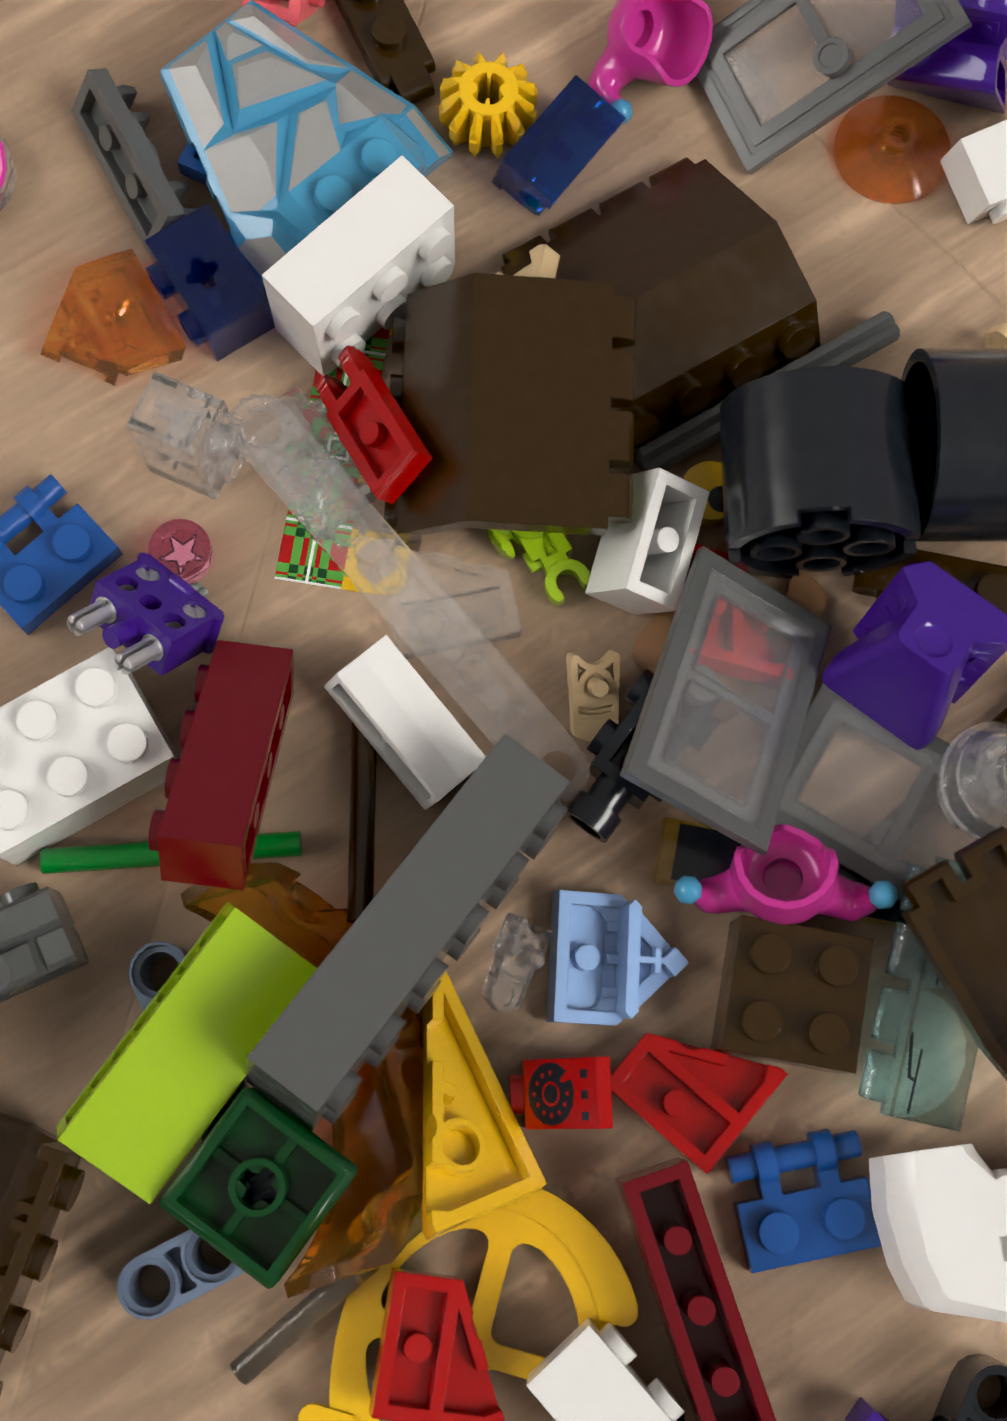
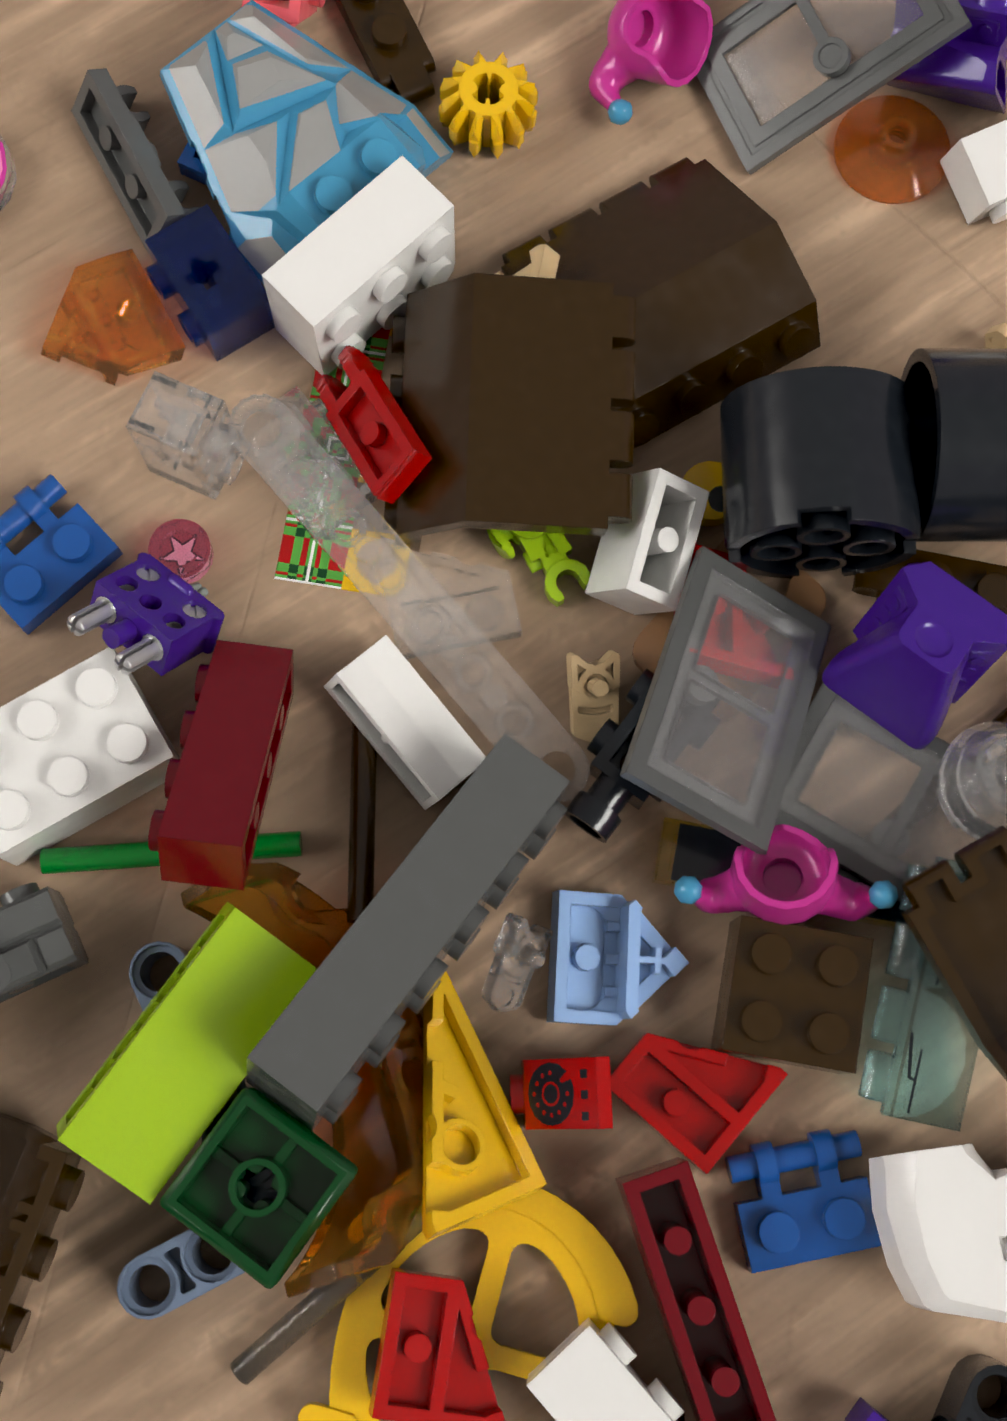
clear blue hinge [492,75,626,216] -> none
dark grey axle [634,311,900,472] -> none

